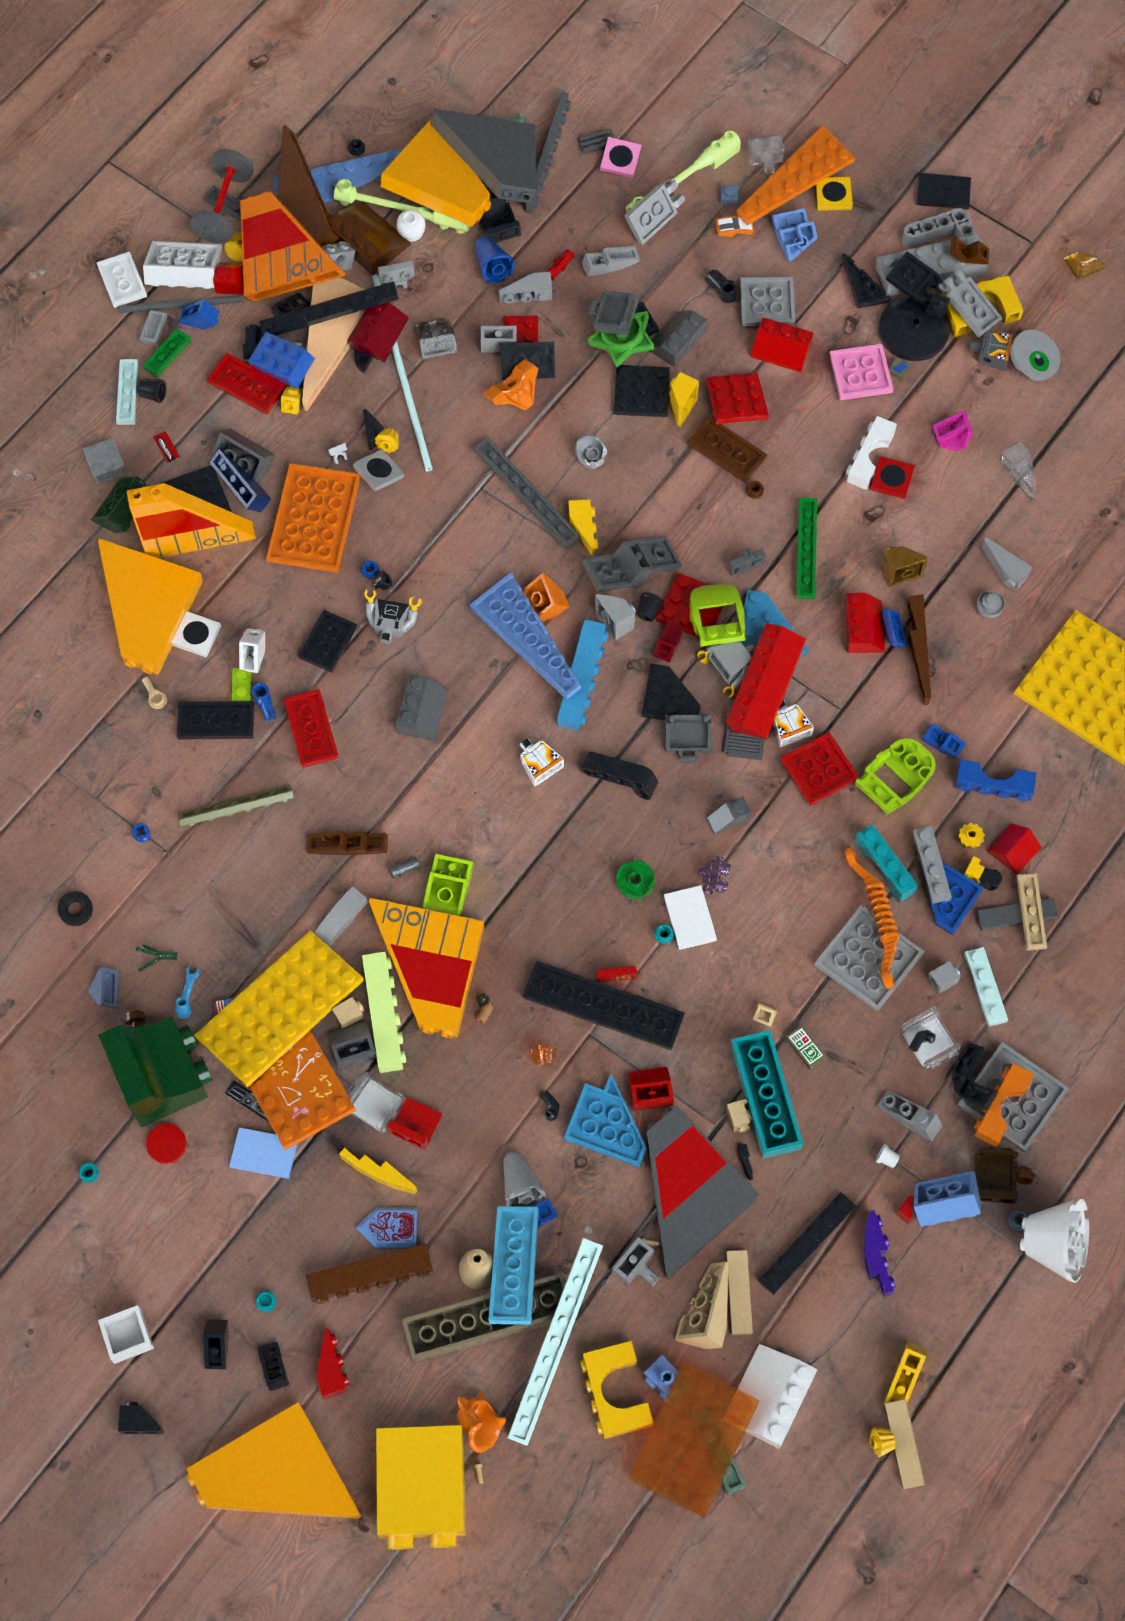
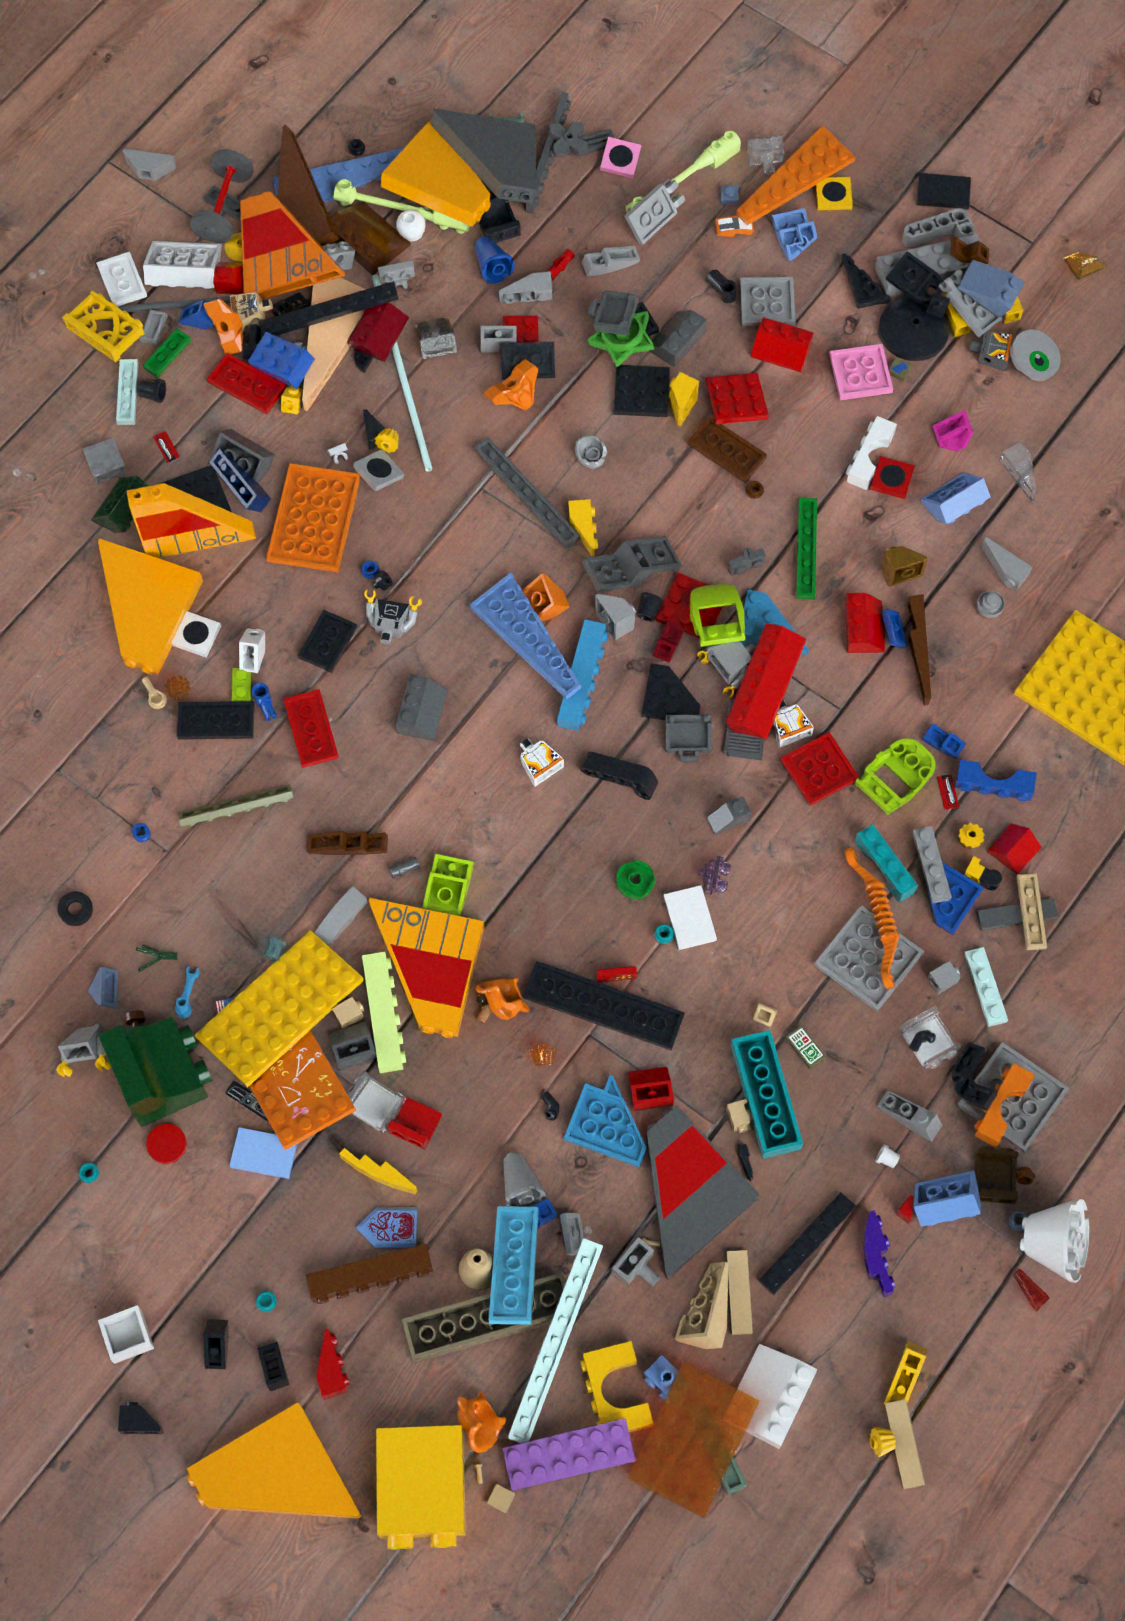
none -> light grey torso [56,1024,111,1077]
none -> yellow fence [62,290,145,362]
none -> light grey slope [123,149,177,181]
none -> clear orange piece [165,675,191,701]
none -> orange piece [203,298,243,354]
none -> tan torso [230,292,273,333]
none -> clear light blue bush [263,937,286,962]
none -> orange hair [476,978,530,1020]
none -> tan tile [487,1484,515,1514]
none -> medium lavender plate [502,1418,636,1491]
none -> dark grey plant [548,122,588,157]
none -> light grey plate [560,1213,584,1255]
none -> medium blue slope [921,472,990,524]
none -> sticker [937,774,959,810]
none -> sand blue slope [958,260,1024,318]
none -> clear red slope [1013,1269,1049,1312]

